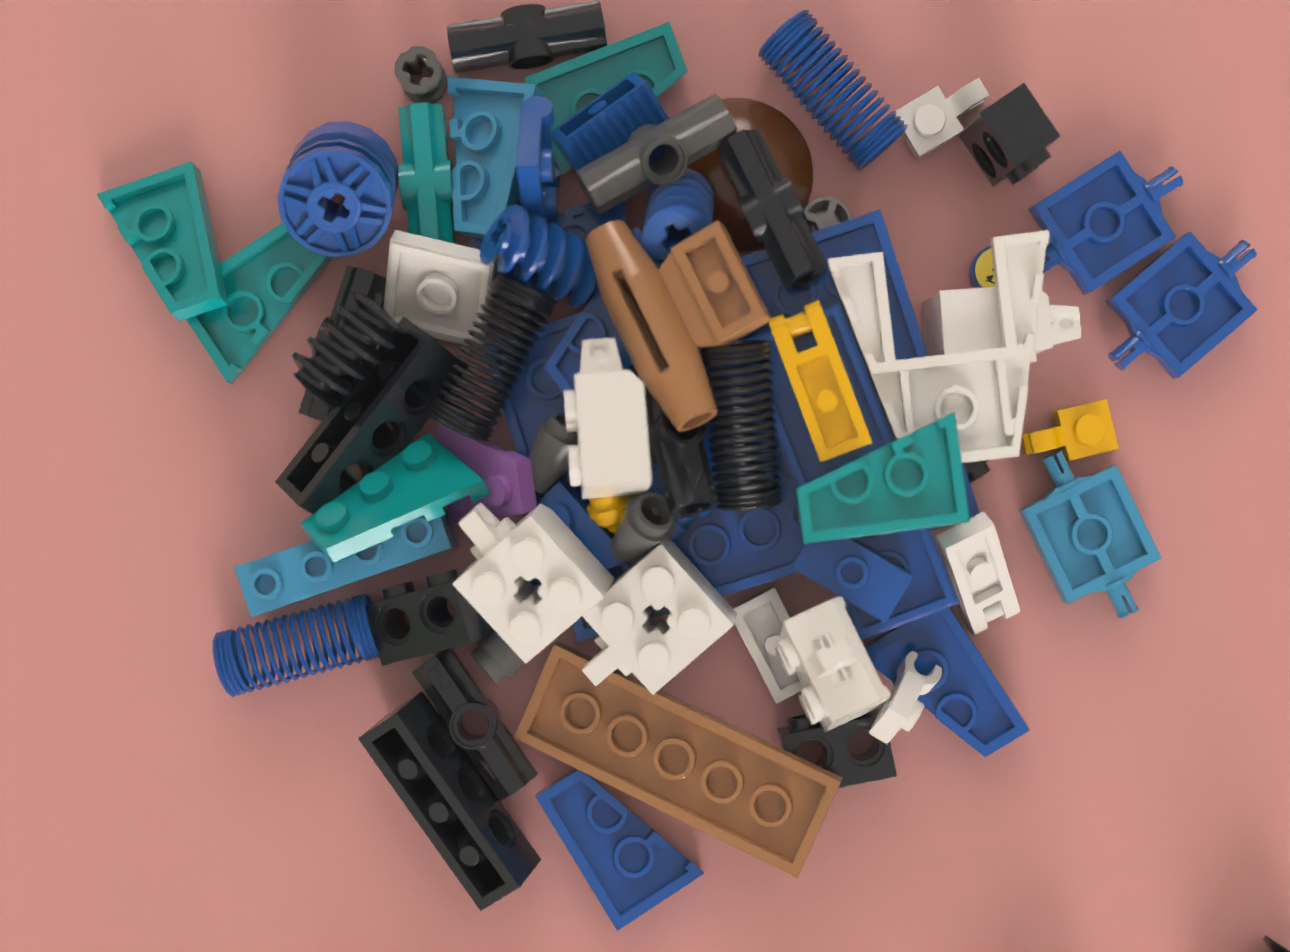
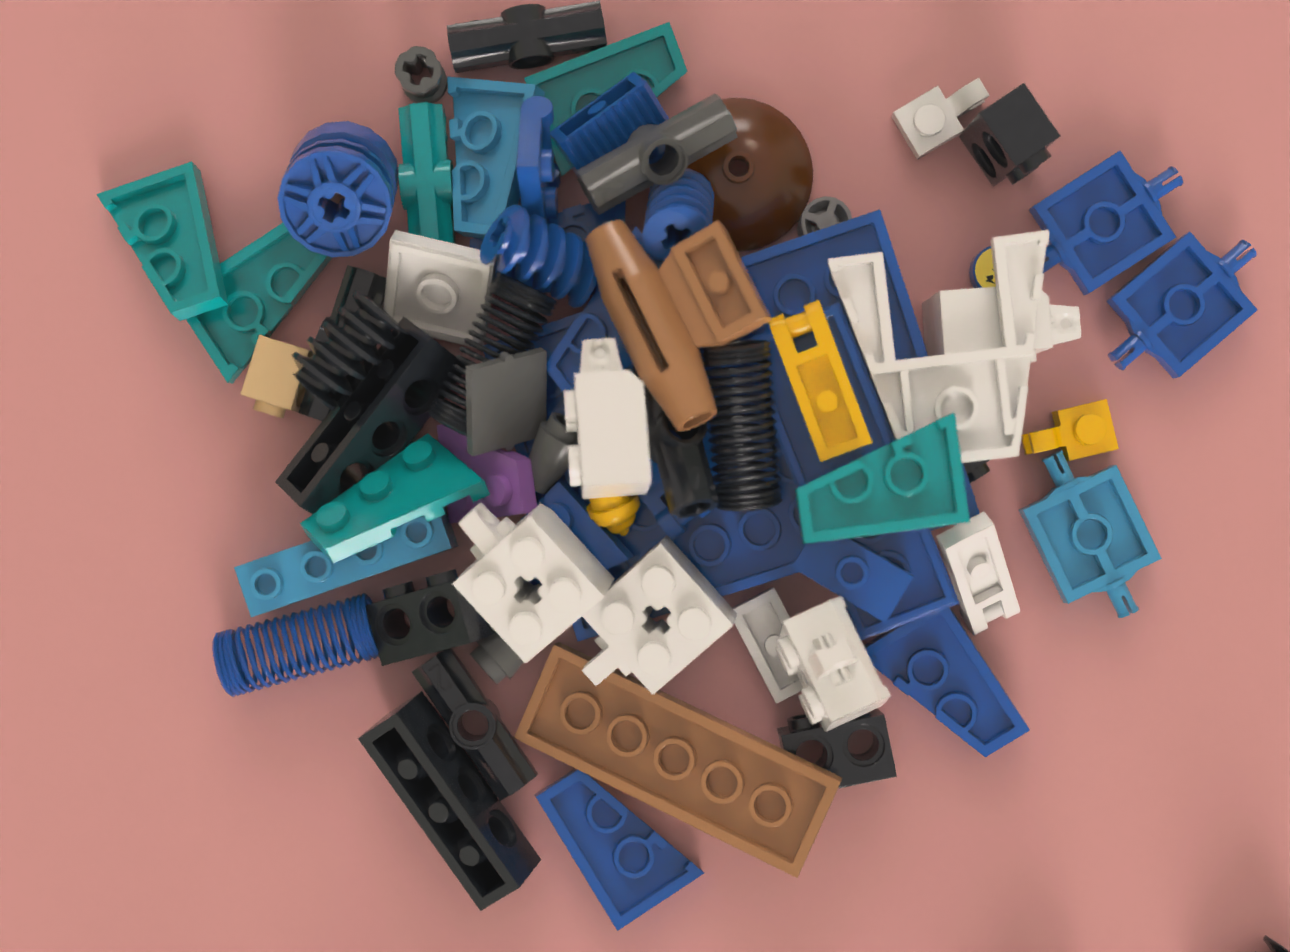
dark grey cone [610,492,676,562] -> none
black piece [717,128,828,291] -> none
blue piece [758,10,908,170] -> none
white plate [869,651,942,744] -> none
none -> tan brick [240,335,312,418]
none -> dark grey piece [465,347,547,456]

